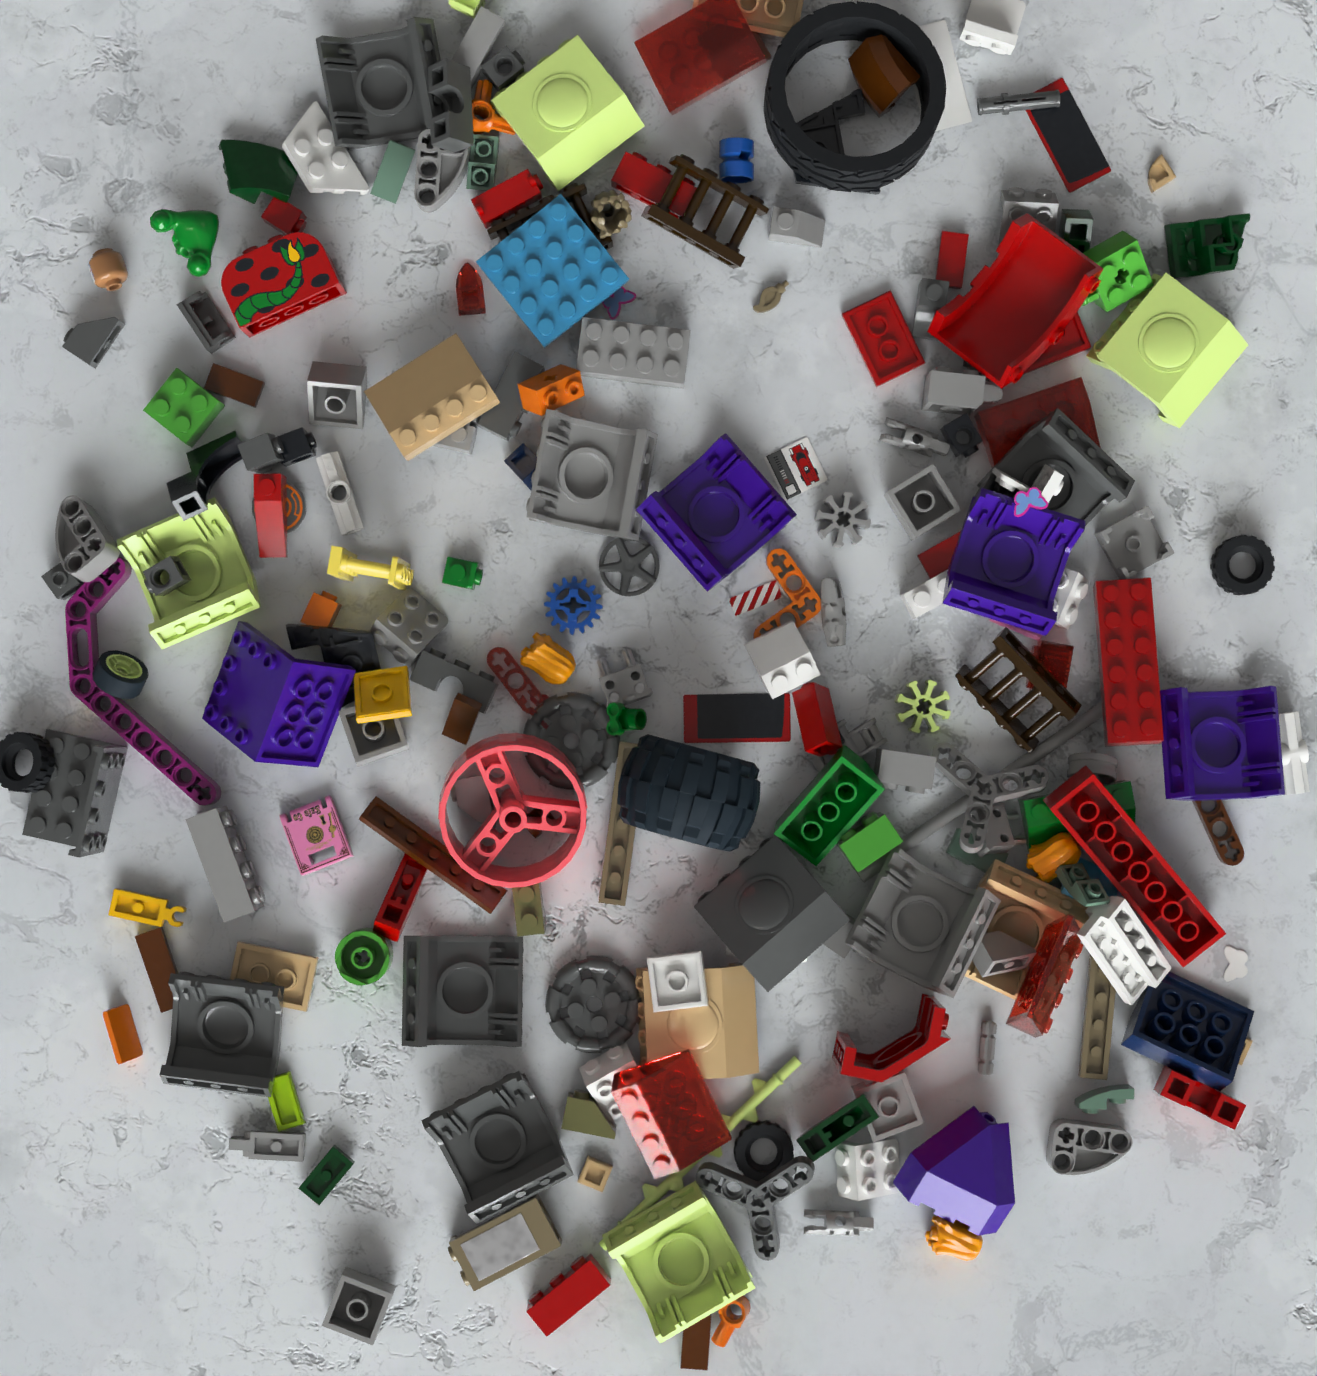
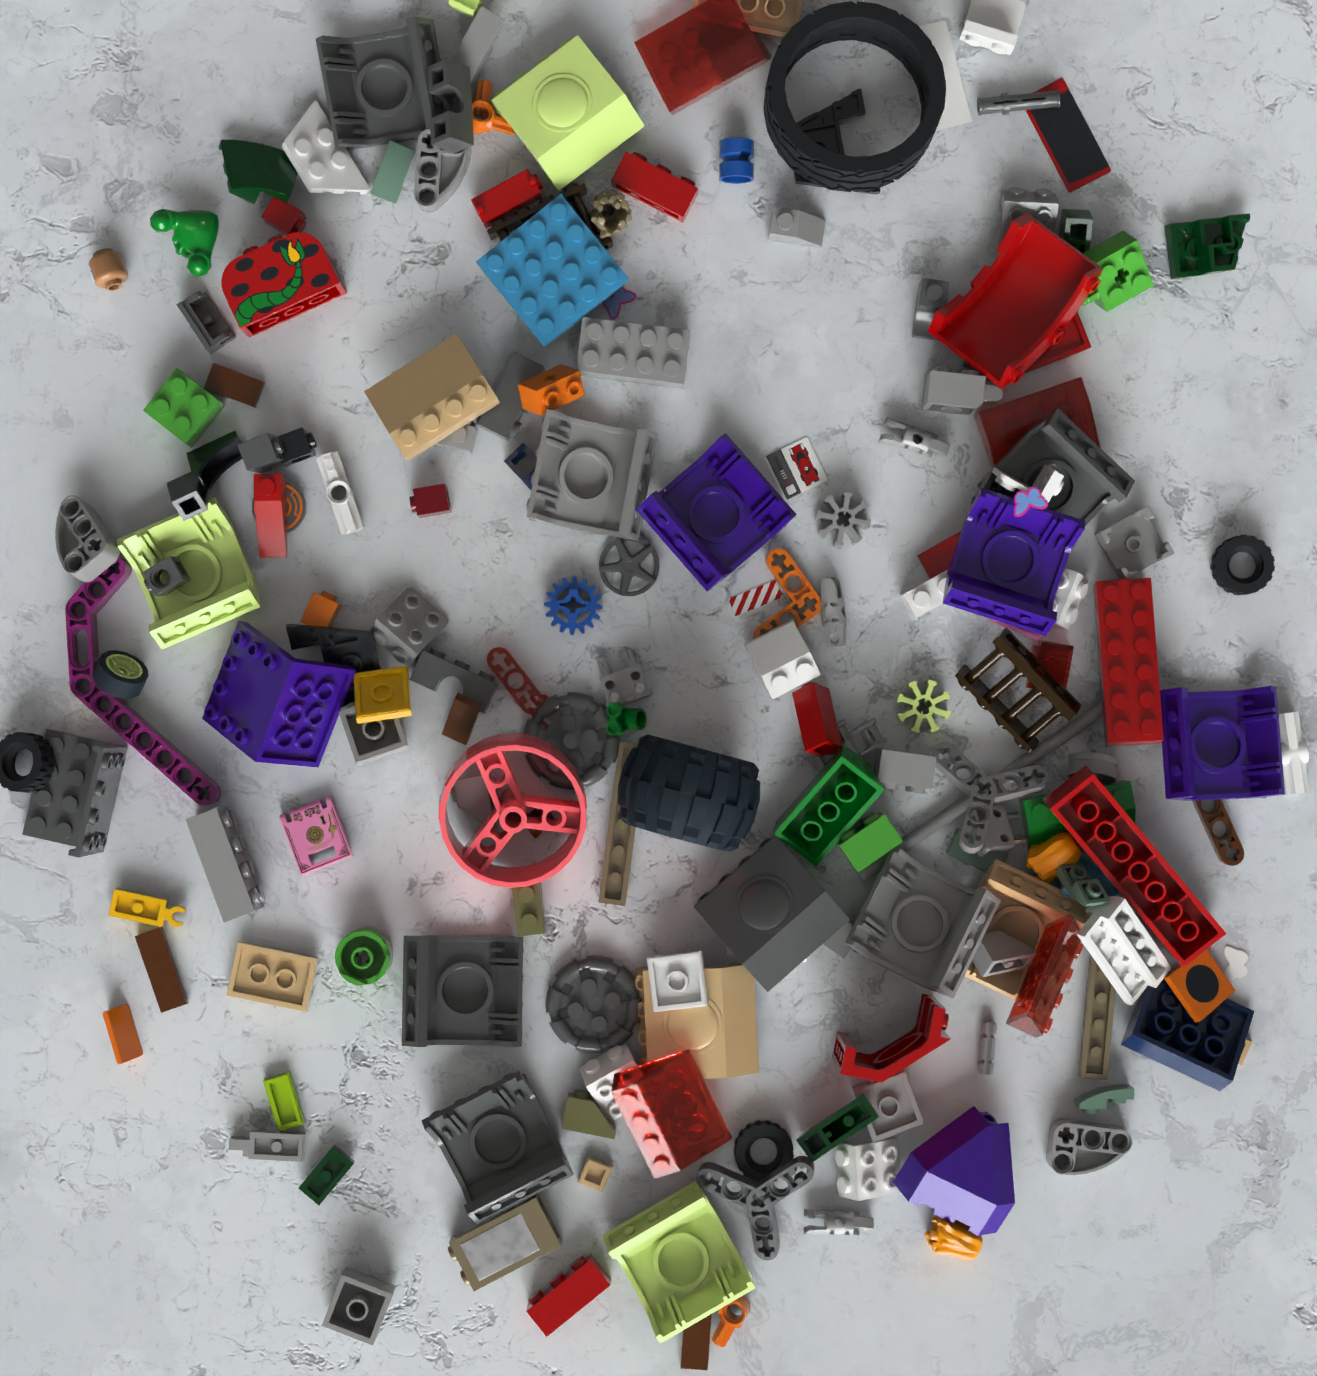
dark grey brick [41,563,84,600] -> none
dark grey slope [62,317,125,369] -> none
dark grey panel [160,972,285,1097] -> none
light grey slope [307,361,367,429] -> none
light yellow fence [327,545,414,591] -> none
reddish brown plate [359,796,508,914] -> none
red slope [373,853,428,942] -> none
green bracket [442,557,483,590] -> none
clear red plate [456,263,486,316] -> none
sand green slope [466,134,500,191] -> none
dark grey brick [481,46,525,91] -> none
light orange piece [520,632,576,684] -> none
yellowish green plant [599,1055,802,1251] -> none
dark brown fence [641,154,769,269] -> none
black sticker [683,693,791,743] -> none
dark tan piece [753,280,789,313] -> none
red tile [841,290,925,387] -> none
reddish brown slope [848,35,921,118] -> none
light grey brick [884,464,961,541] -> none
red tile [935,231,969,289] -> none
black brick [940,413,983,458] -> none
yellowish green panel [1086,272,1248,428] -> none
tan tile [1148,154,1176,193] -> none
red arch [1153,1065,1246,1130] -> none
none -> dark red brick [409,483,452,518]
none -> orange tile [1164,949,1236,1023]

